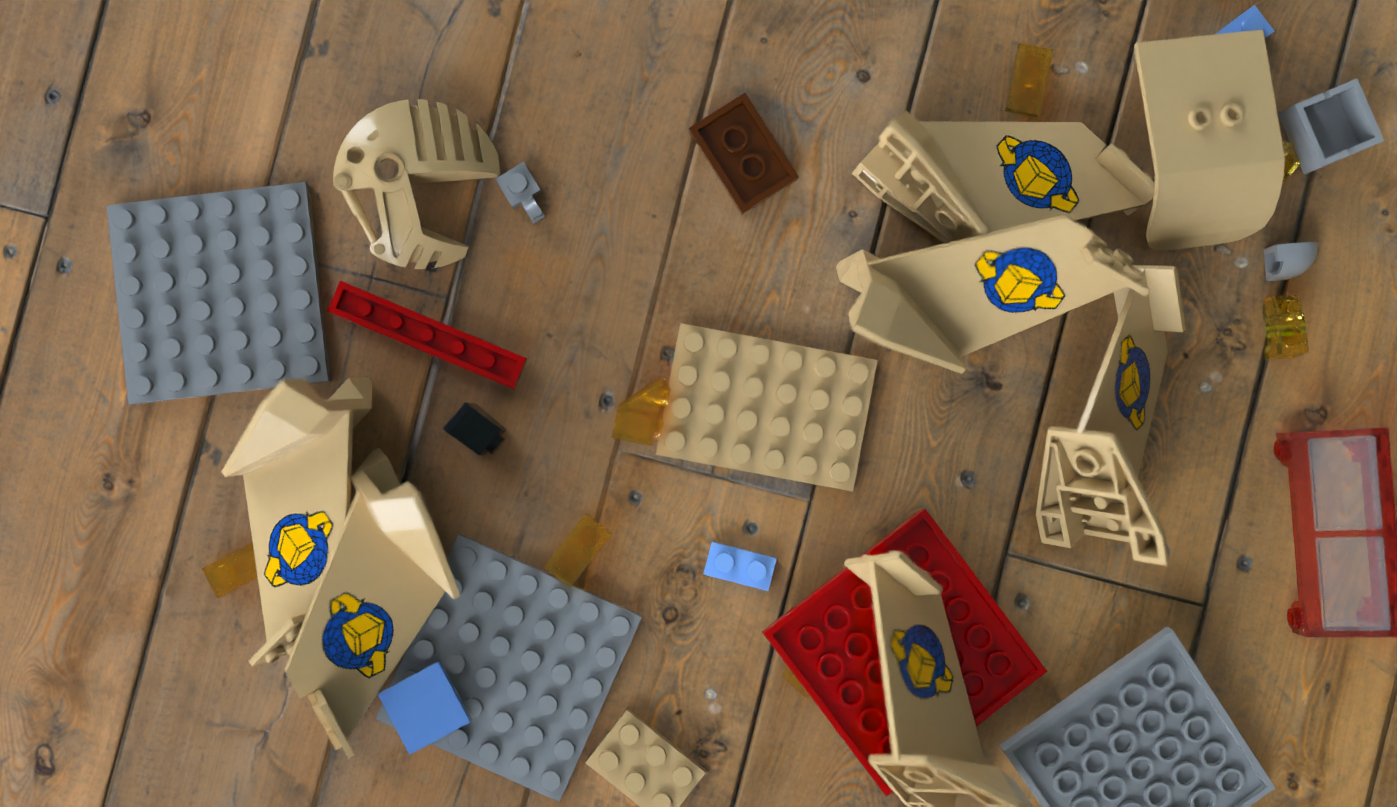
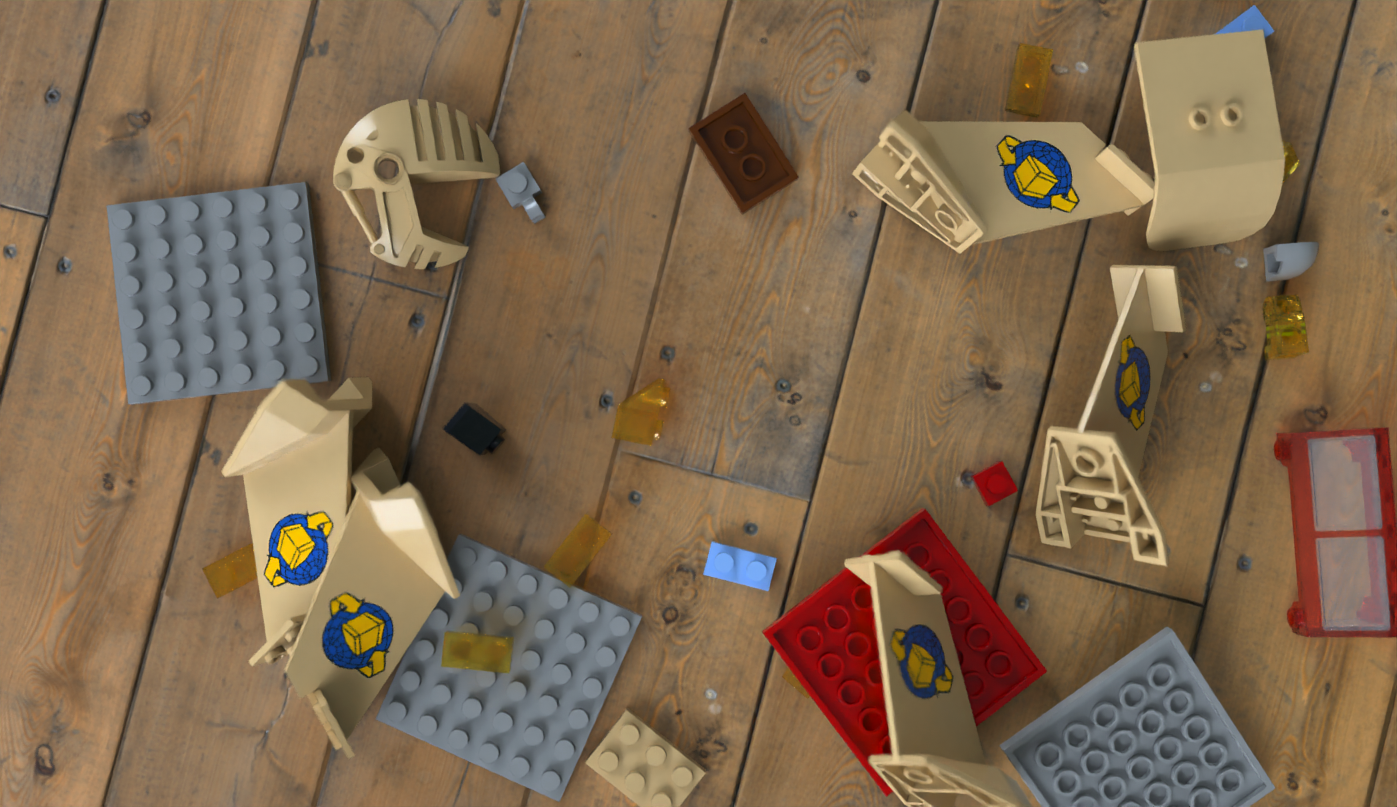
red plate [327,281,527,389] -> none
medium blue tile [378,660,472,755] -> none
tan plate [655,323,878,492] -> none
tan piece [836,215,1150,374] -> none
light grey piece [1278,78,1384,175] -> none
none -> clear yellow plate [441,630,514,673]
none -> red plate [970,461,1018,506]

